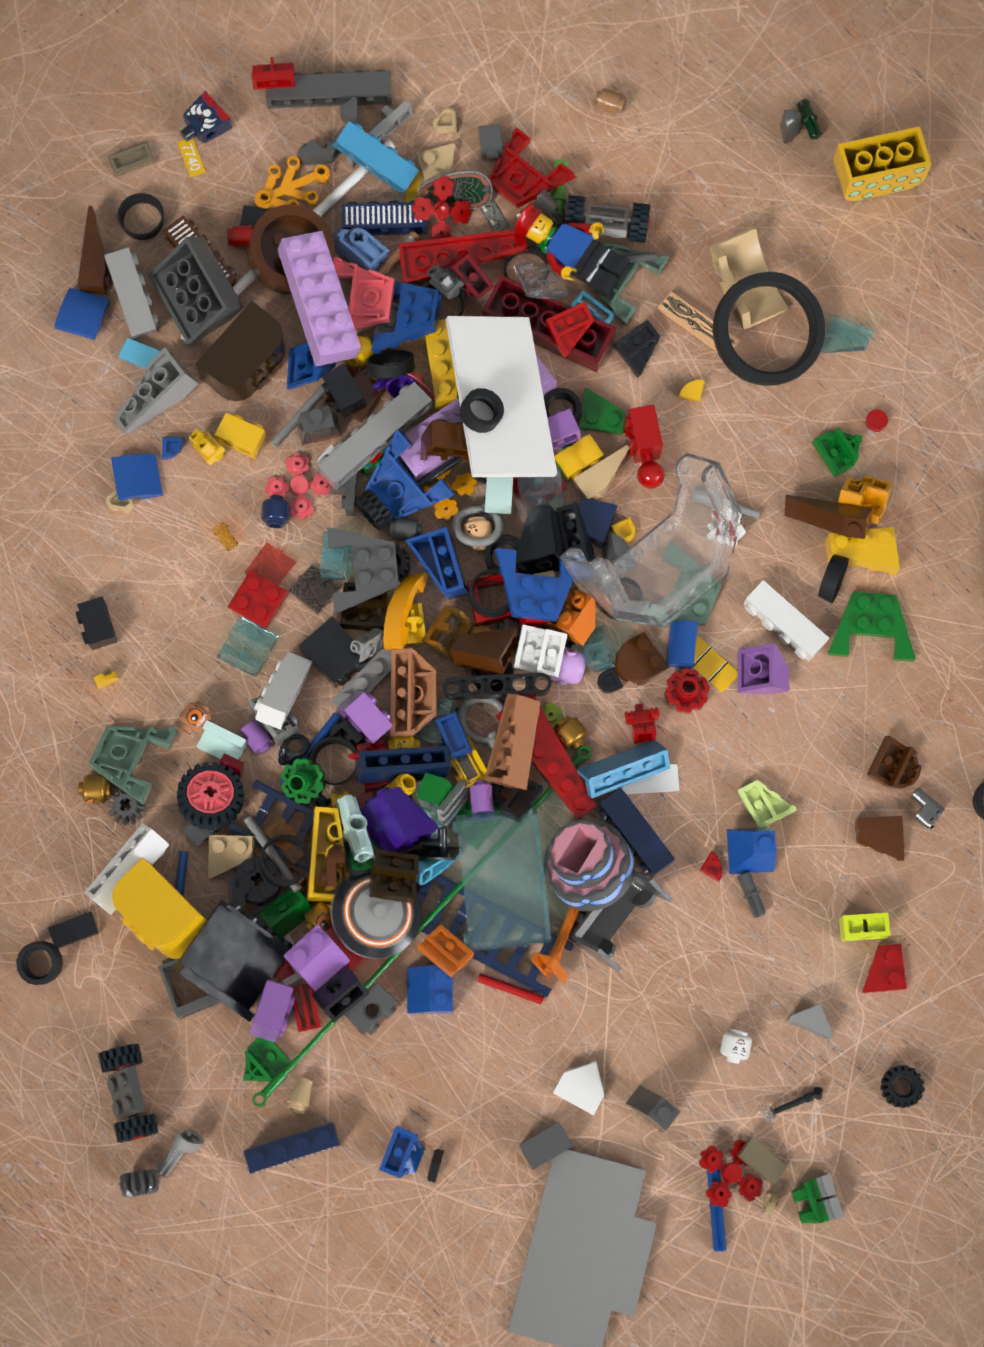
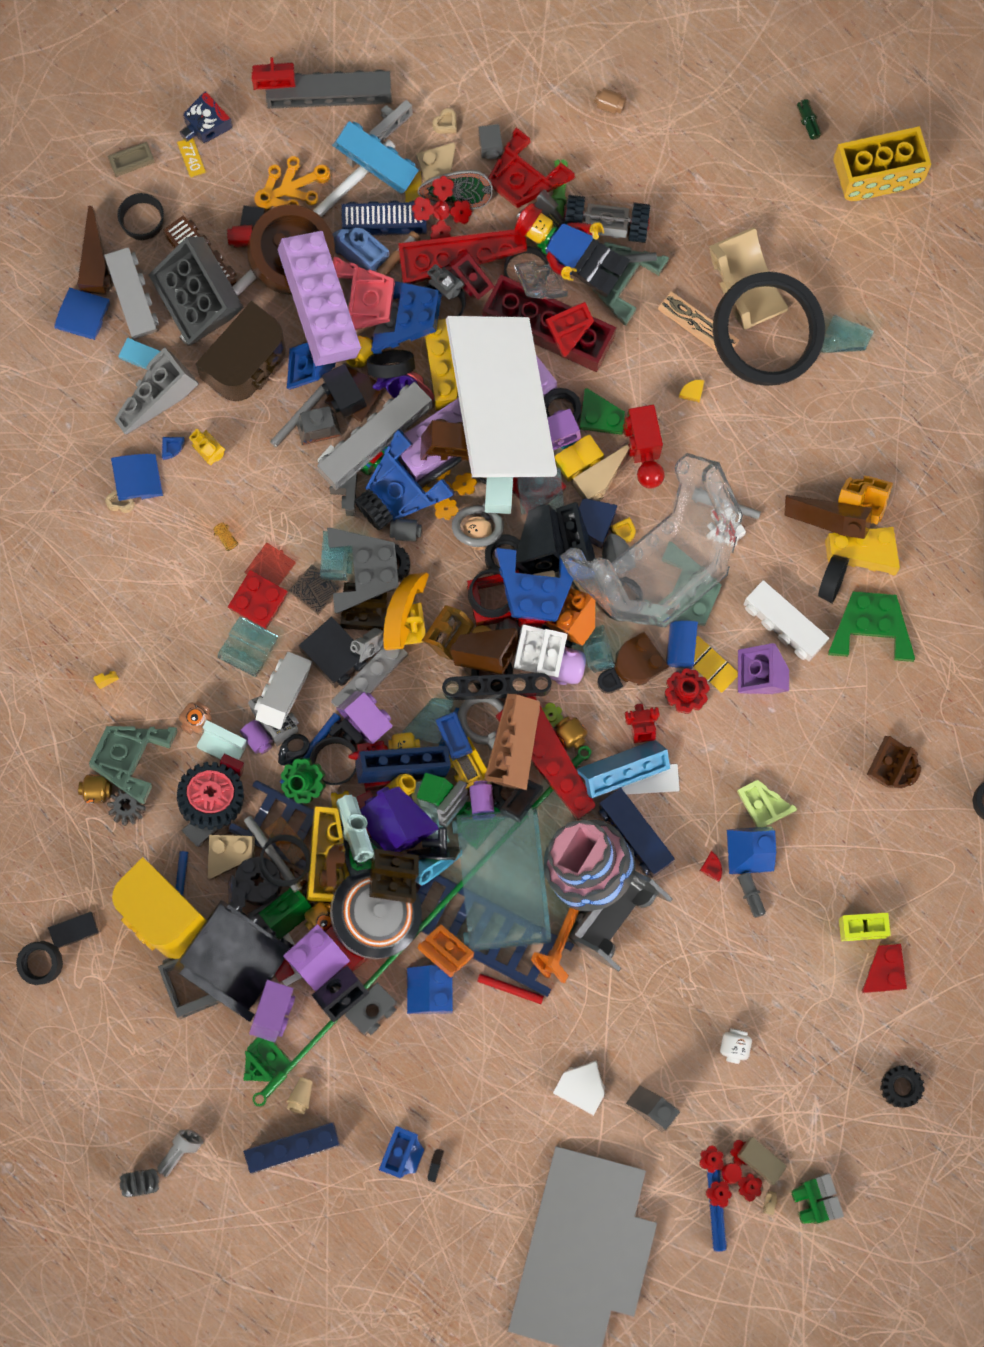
black brick [75,596,118,650] -> none
white brick [84,823,170,915] -> none
plate [98,1043,159,1143] -> none
yellow brick [215,413,266,459] -> none
dark blue head [261,495,290,529] -> none
coral plant [265,453,331,520] -> none
red tile [291,983,321,1032] -> none
dark grey slope [298,96,359,165] -> none
black hand [312,792,332,807] -> none
nougat wedge [390,648,437,737] -> none
blue wedge [405,527,468,600] -> none
black tyre [460,388,504,433] -> none
light grey sticker [480,200,510,232] -> none
dark grey panel [519,1122,573,1170] -> none
medium azure tile [569,290,616,324] -> none
black wing [613,319,660,378] -> none
black piece [759,1087,823,1126] -> none
dark grey brick [780,110,802,144] -> none
light grey slope [786,1004,833,1040] -> none
green slope [811,428,862,478] -> none
reddish brown slope [855,816,904,861] -> none
red tile [865,409,888,432] -> none
flat silver piece [911,788,945,830] -> none

